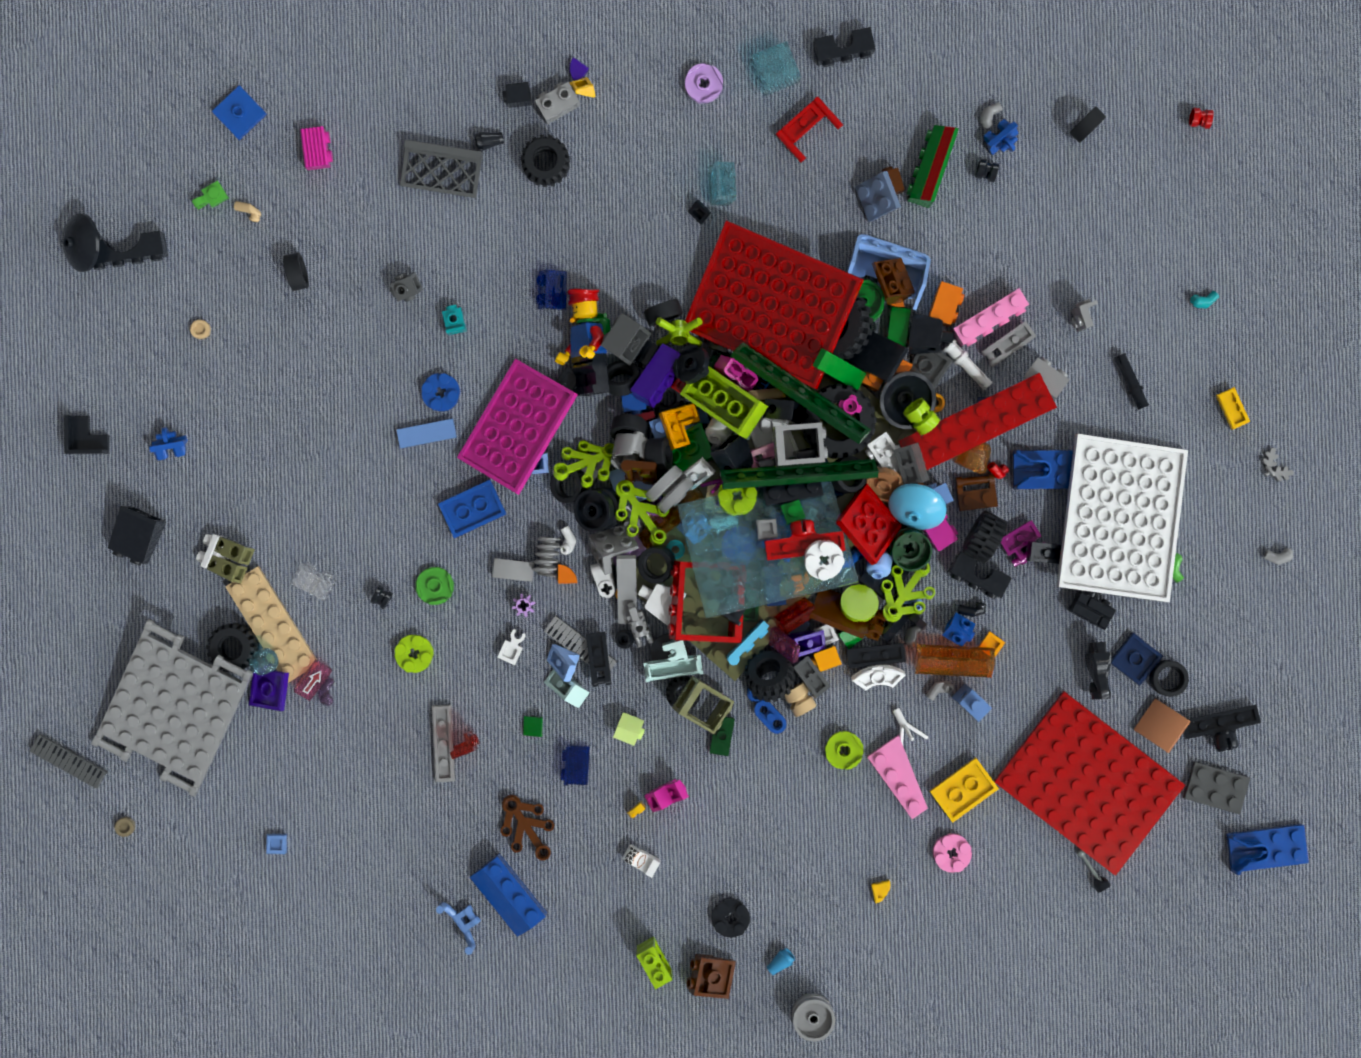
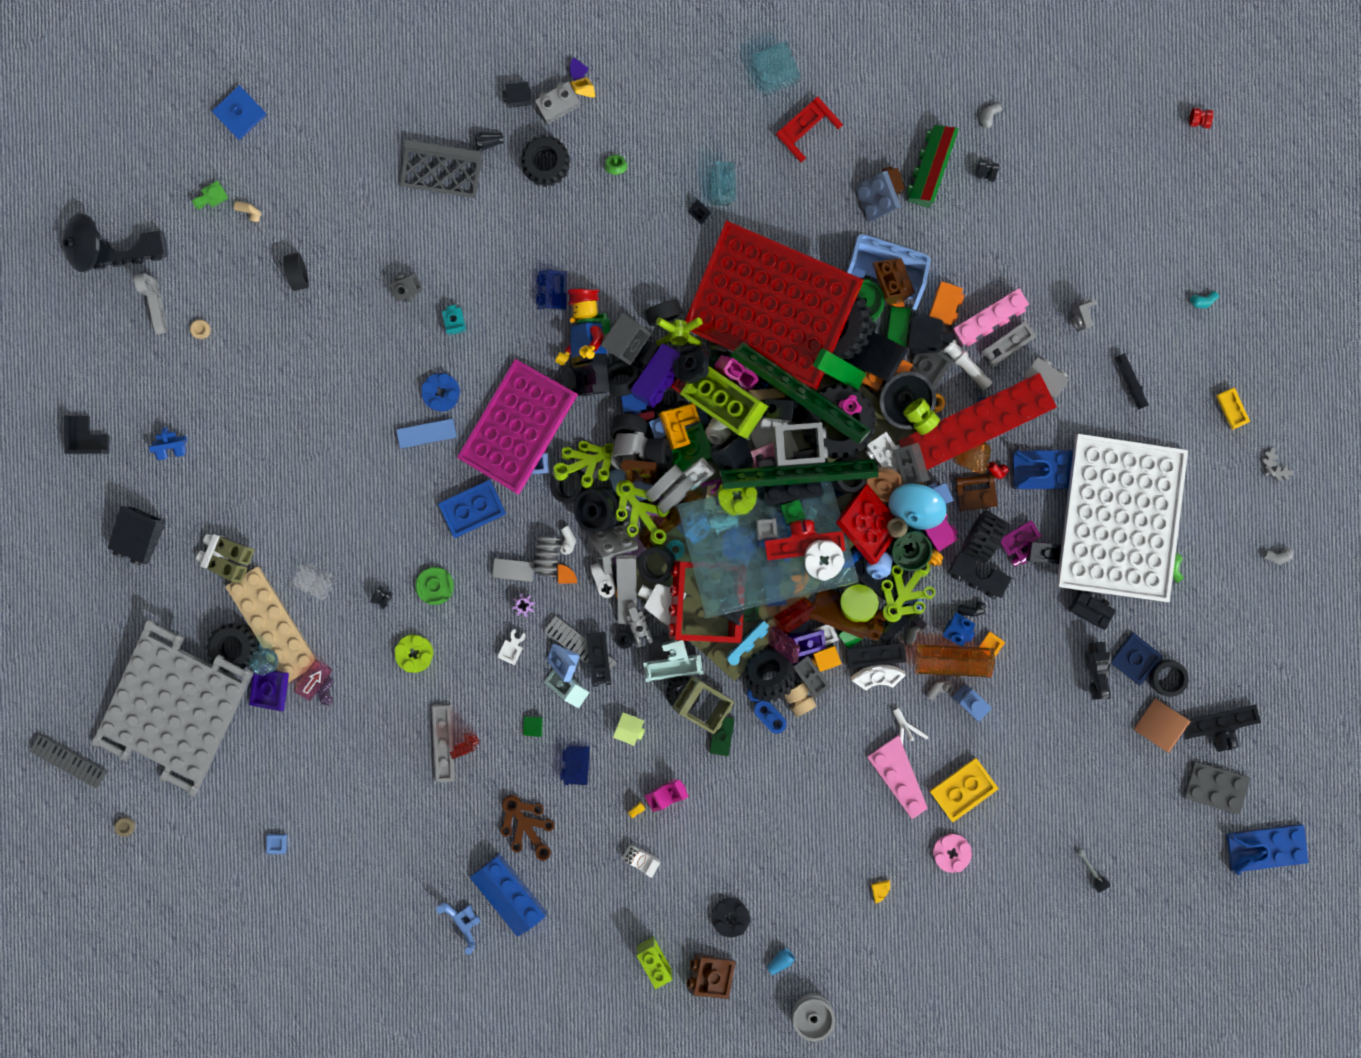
dark pink brick [300,126,333,170] -> none
lavender plate [685,63,723,104] -> none
black arch [813,27,876,67] -> none
lime plate [825,731,863,770] -> none
blue hips [983,119,1019,155] -> none
red plate [994,691,1185,876] -> none
black tyre [1069,106,1106,143] -> none
none -> light grey beam [134,273,168,335]
none -> bright green hat [604,155,628,176]
none -> dark tan tile [887,518,908,538]
none -> light orange plate [928,549,943,566]

